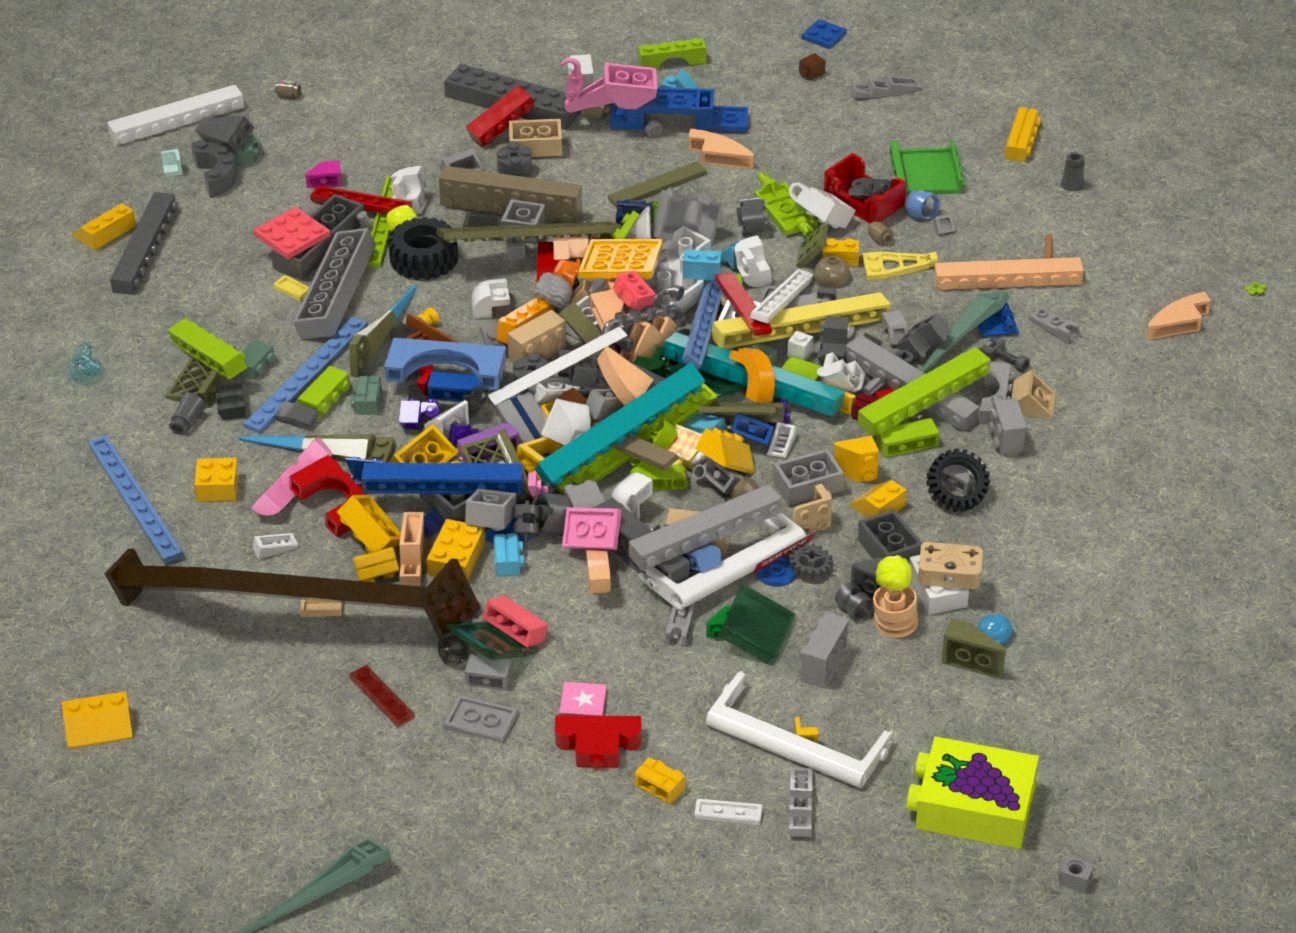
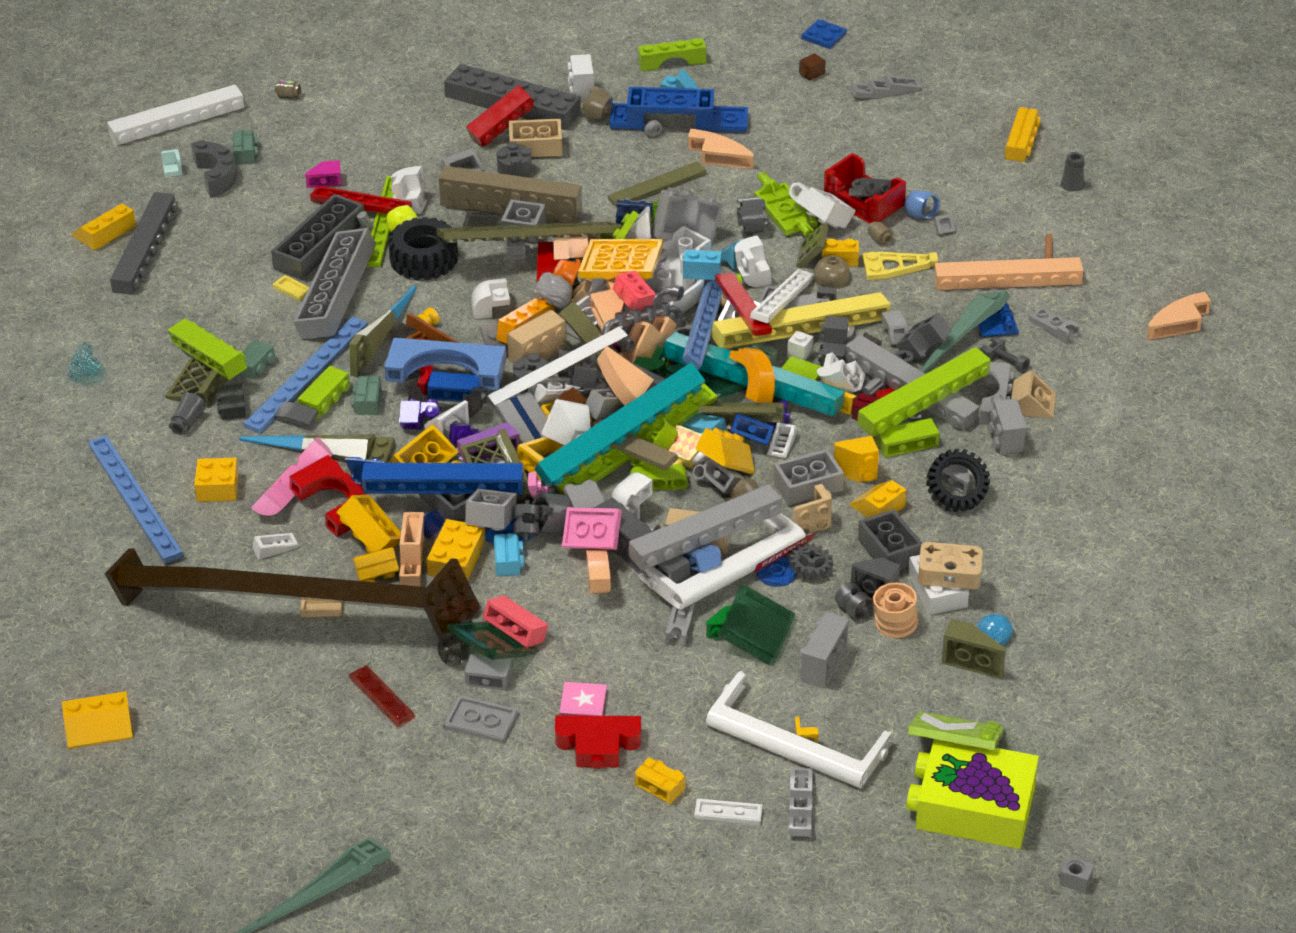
dark grey slope [194,116,254,154] -> none
coral plate [253,207,330,259] -> none
bright pink slope [560,58,657,113] -> none
neon yellow hair [875,555,913,592] -> none
bright green panel [890,139,964,196] -> none
lime plant [1245,282,1266,295] -> none
none -> lime plate [908,711,1004,750]

